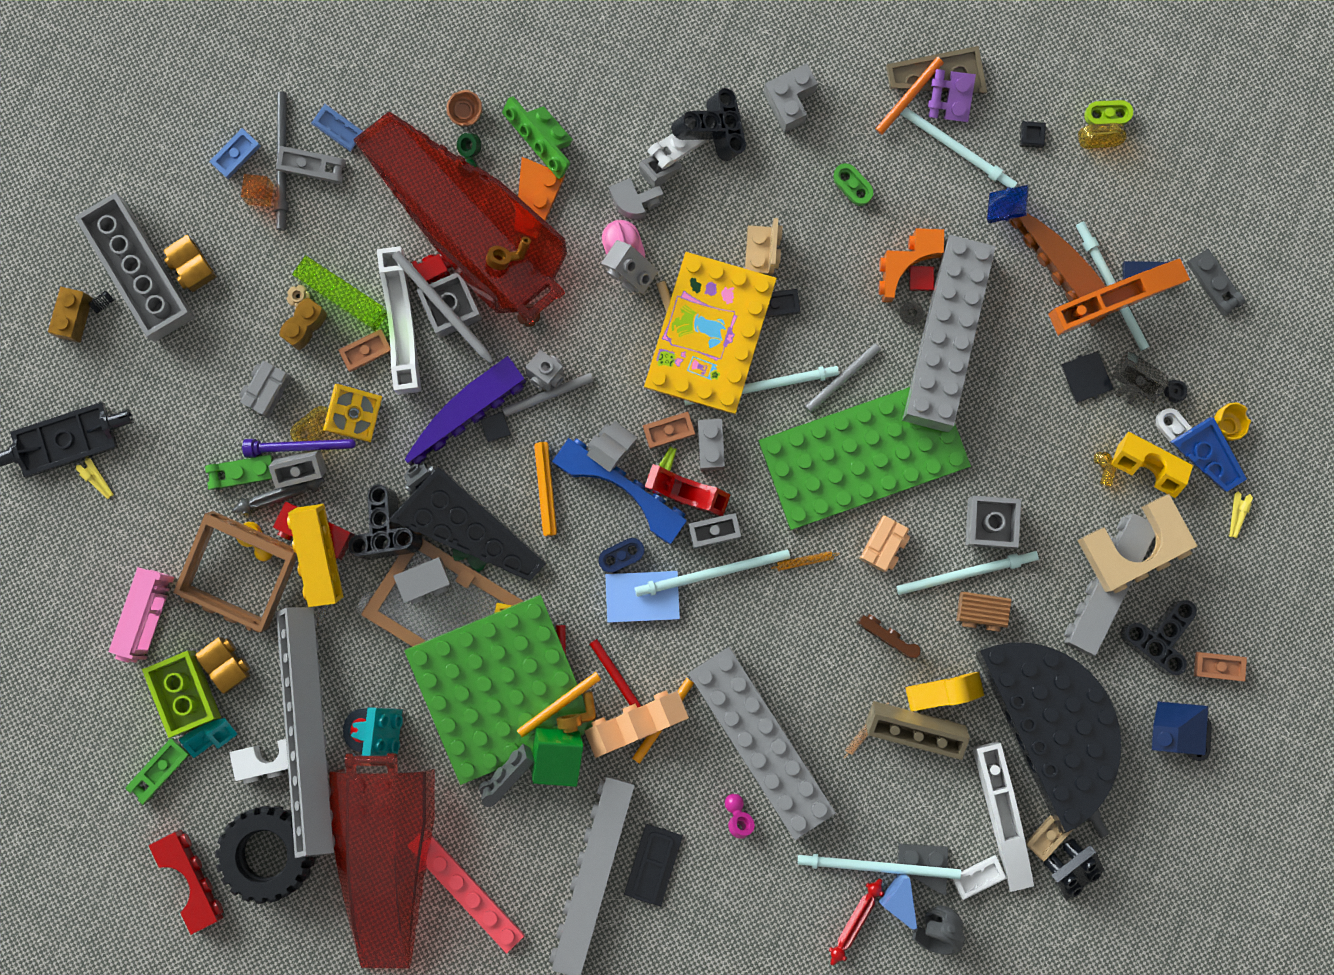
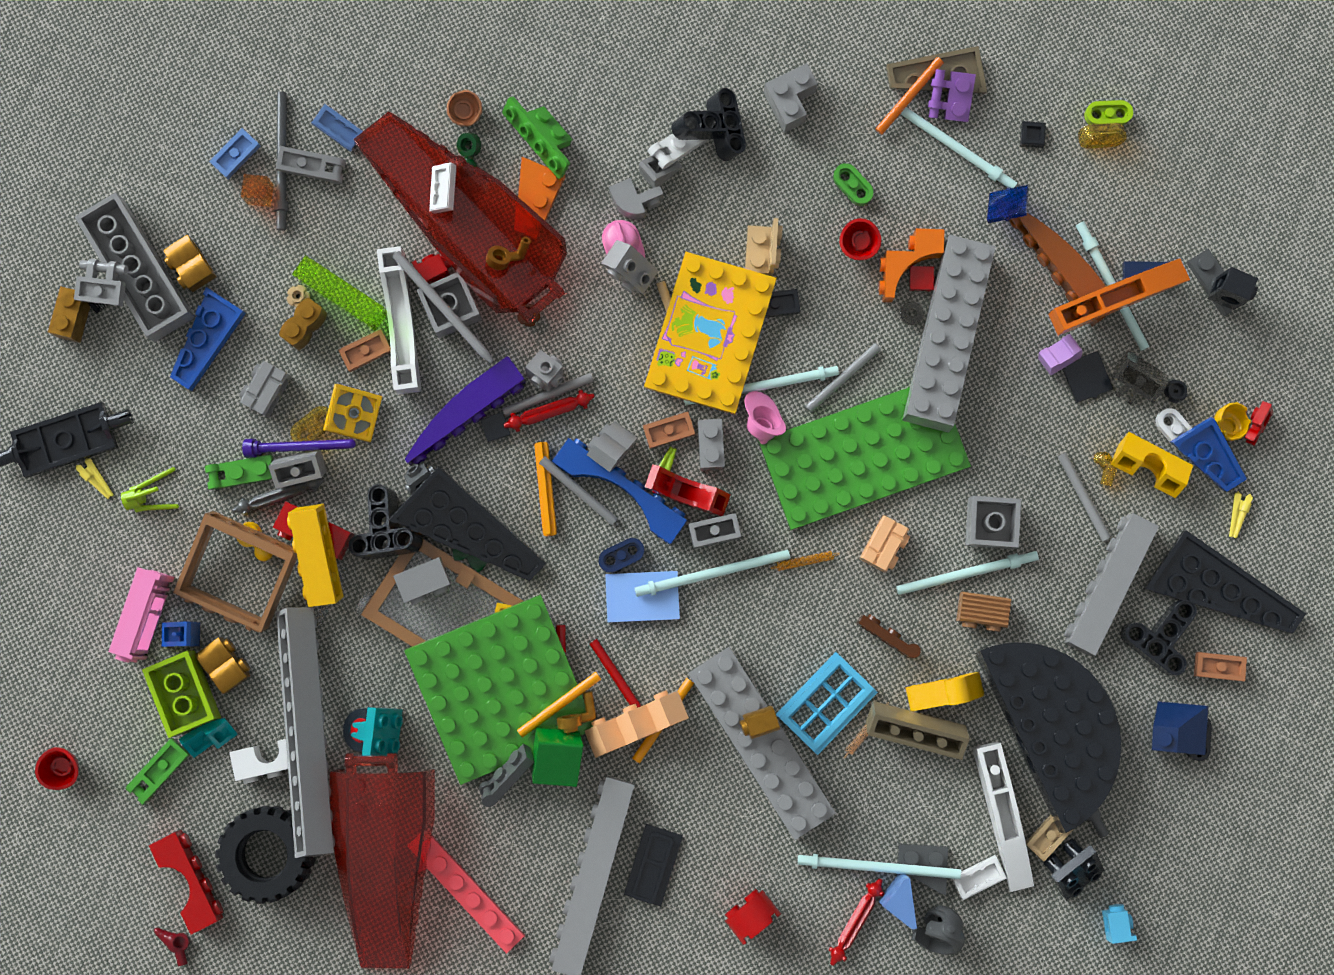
dark pink plate [725,794,755,839] -> none
tan arch [1077,494,1197,594] -> none
none -> red helmet [35,747,79,790]
none -> light grey plate [74,259,128,306]
none -> lime plant [121,467,179,513]
none -> dark red animal [154,928,190,967]
none -> blue slope [162,621,200,647]
none -> blue wing [170,287,246,391]
none -> white plate [429,163,456,214]
none -> red wheel [503,390,595,432]
none -> light grey bar [539,456,618,525]
none -> red brick [725,889,782,945]
none -> pearl gold brick [739,706,780,739]
none -> bright pink piece [744,391,786,444]
none -> medium azure piece [776,652,878,755]
none -> red helmet [839,218,881,261]
none -> lavender piece [1038,334,1083,375]
none -> light grey bar [1057,452,1111,541]
none -> medium azure brick [1102,904,1137,944]
none -> black wing [1143,530,1306,634]
none -> black brick [1207,267,1258,310]
none -> red plate [1245,401,1274,446]

